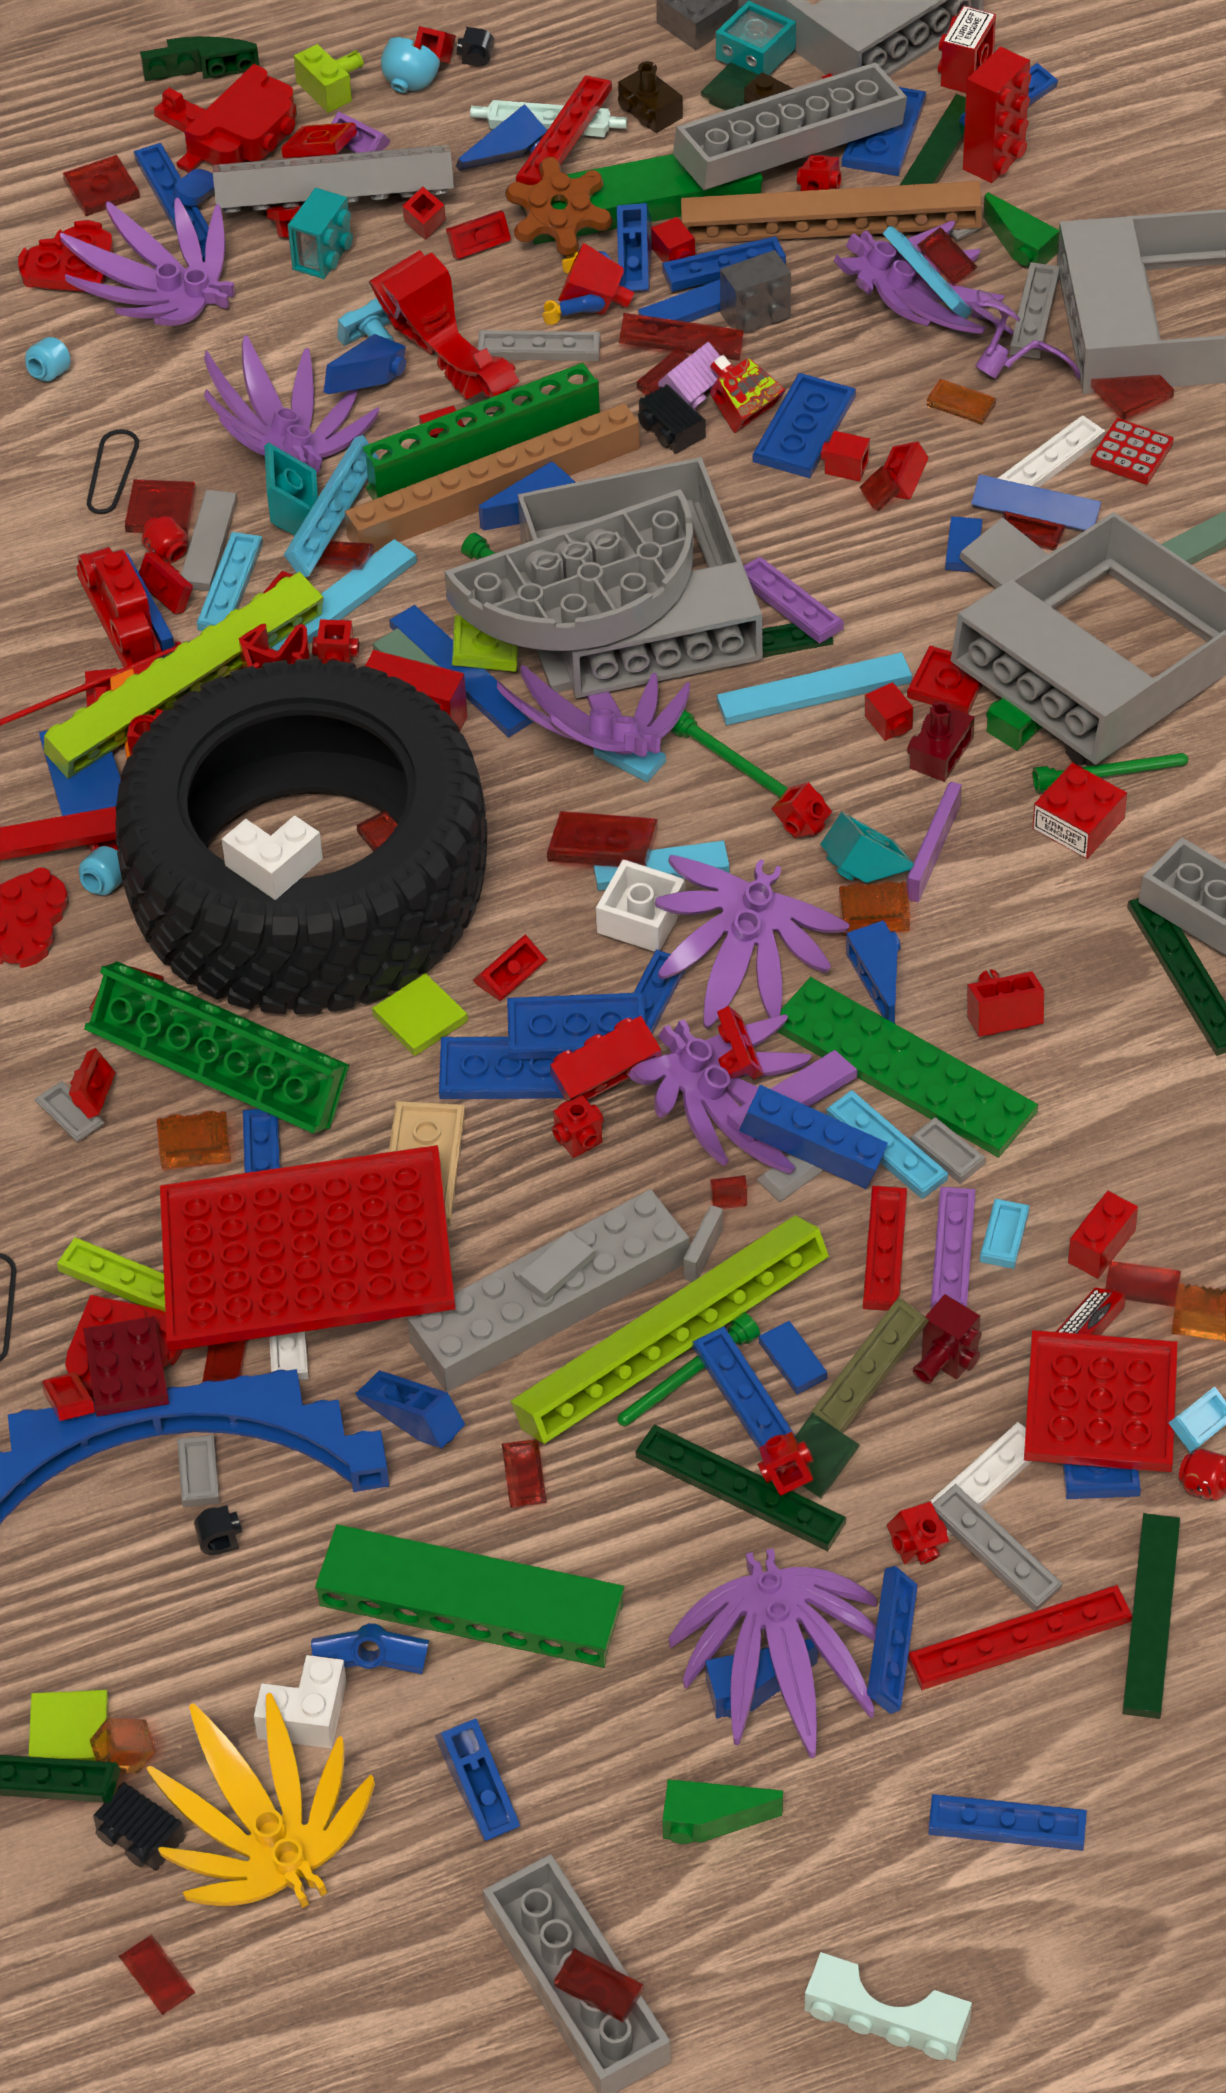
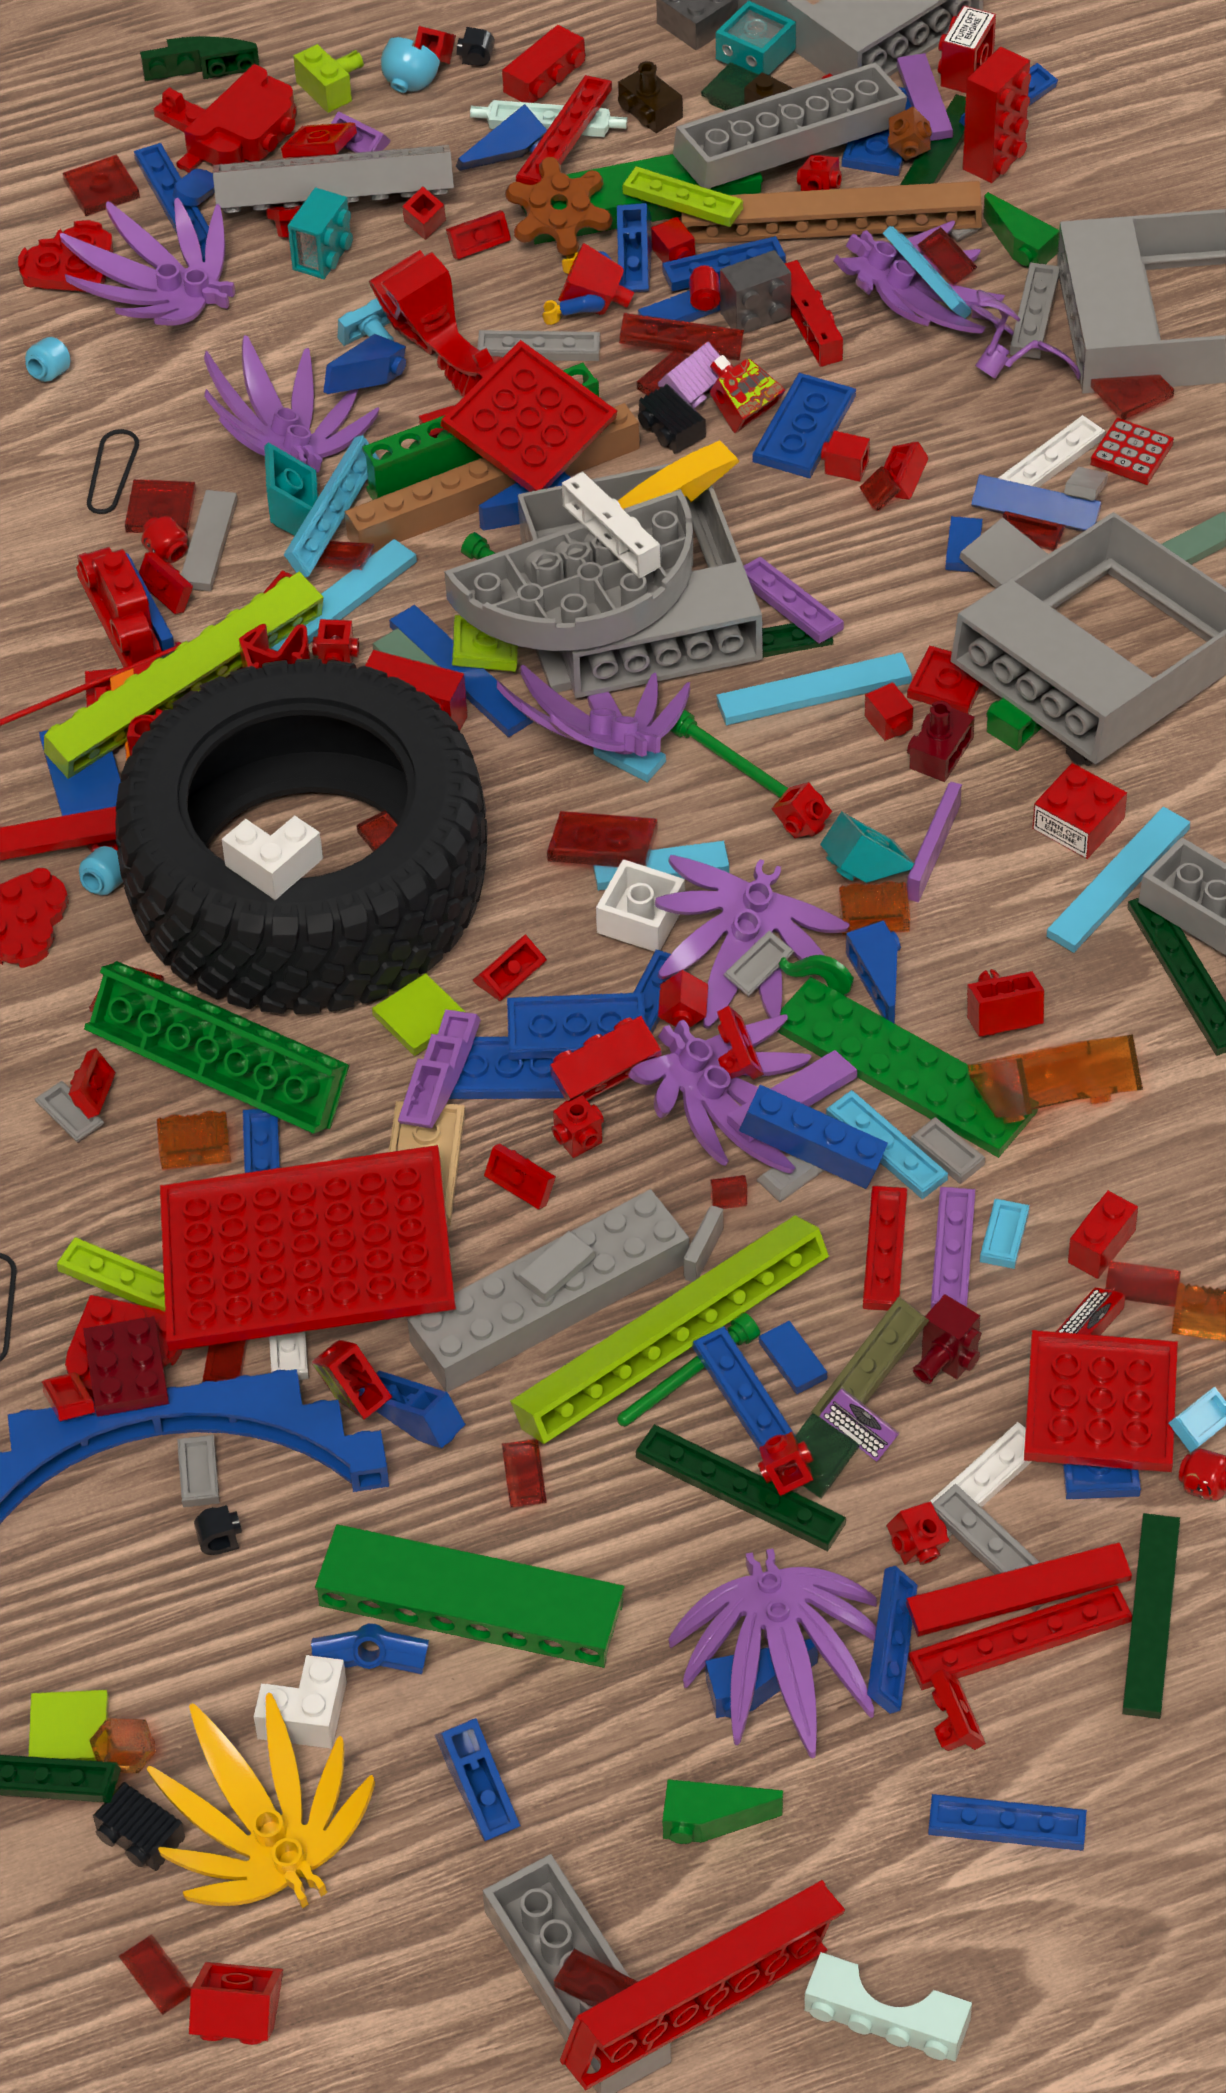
medium azure tile [197,532,263,631] -> none
clear orange tile [927,379,996,425] -> none
green piece [1032,753,1189,793] -> none
none -> red slope [189,1962,283,2045]
none -> red torso [312,1340,392,1420]
none -> medium lavender slope [398,1009,481,1128]
none -> red plate [441,340,618,492]
none -> red hinge [484,1143,556,1210]
none -> red brick [502,24,586,103]
none -> red tile [560,1880,845,2091]
none -> white piece [562,472,661,579]
none -> yellow slope [618,440,740,509]
none -> lime plate [623,166,743,227]
none -> red brick [658,970,708,1028]
none -> red brick [689,265,721,311]
none -> light grey tile [723,930,794,997]
none -> green piece [779,955,854,995]
none -> red piece [785,260,843,367]
none -> slope [819,1388,899,1462]
none -> dark orange brick [888,106,932,161]
none -> medium lavender tile [897,53,953,141]
none -> red tile [906,1542,1132,1637]
none -> red hinge [930,1669,986,1751]
none -> clear orange windscreen [967,1034,1143,1123]
none -> medium azure tile [1046,807,1190,953]
none -> light grey tile [1064,467,1109,501]

